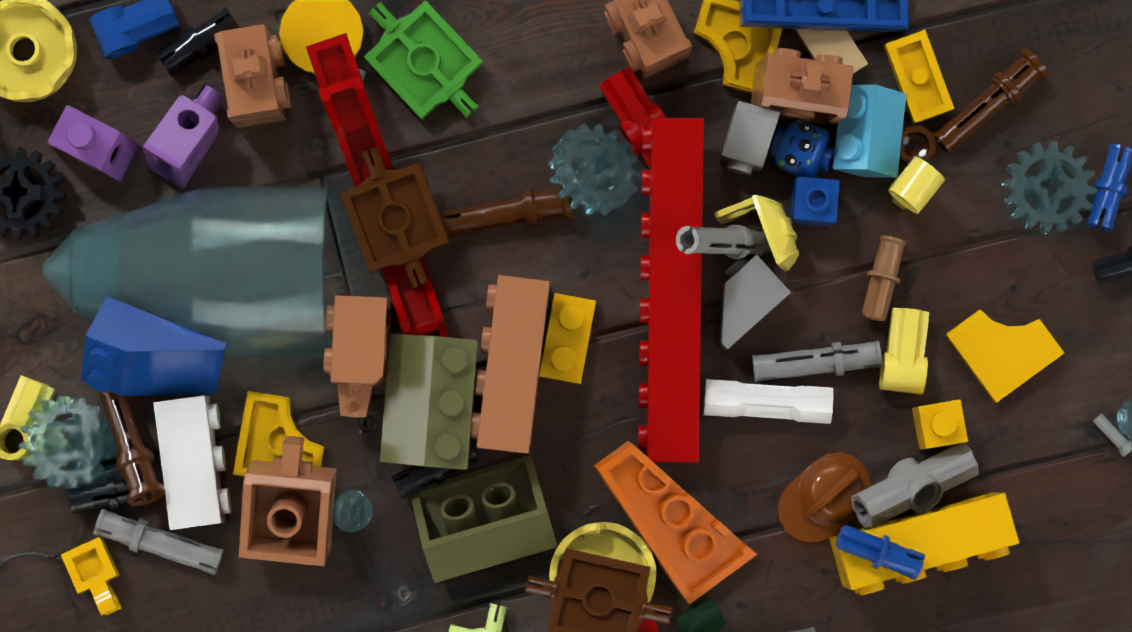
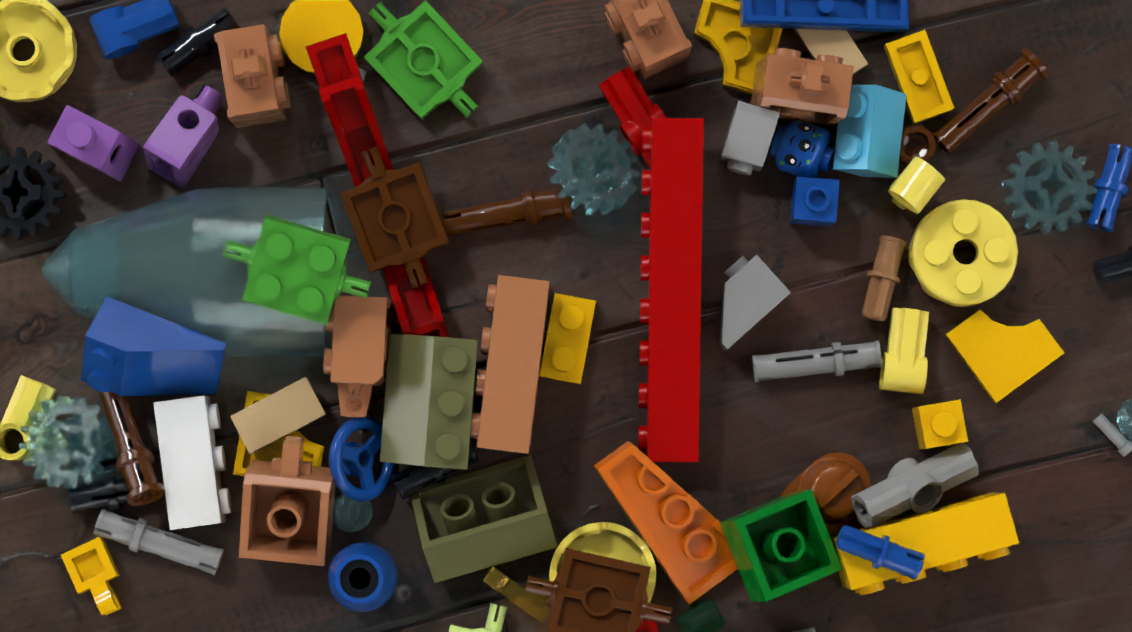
light grey pin [676,224,770,259] -> none
white axle [703,379,833,424] -> none
light yellow piece [714,195,799,272] -> none
none -> bright green plate [222,215,371,325]
none -> tan tile [230,377,327,454]
none -> blue piece [328,542,398,612]
none -> blue piece [329,417,396,502]
none -> clear yellow plate [483,566,551,623]
none -> green brick [720,489,842,602]
none -> light yellow plate [908,199,1018,307]

